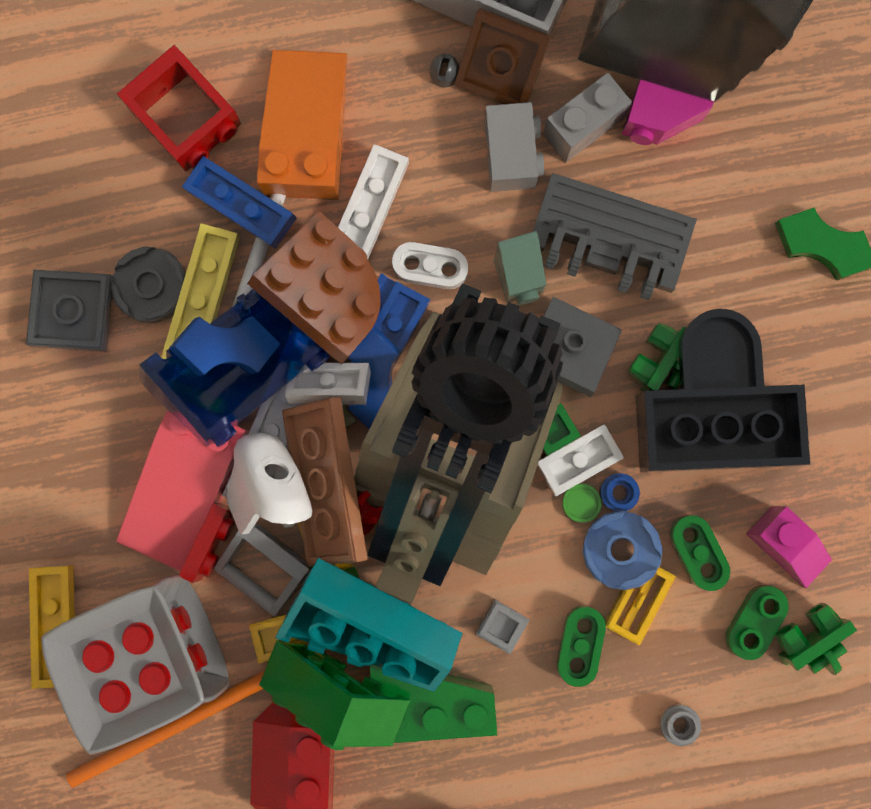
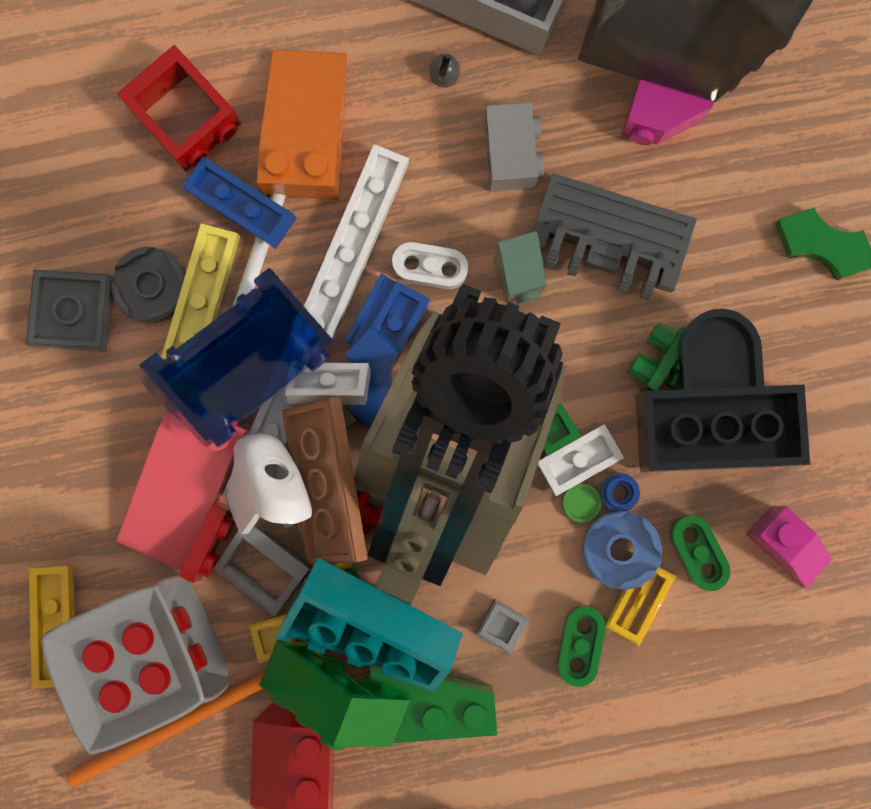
blue tile [169,316,280,376] -> none
dark orange plate [247,211,380,365] -> none
reddish brown plate [454,8,552,104] -> none
light grey brick [543,73,632,163] -> none
dark grey plate [544,297,622,397] -> none
light grey plate [660,704,701,746] -> none
green plate [725,585,789,660] -> none
green hips [775,603,857,675] -> none

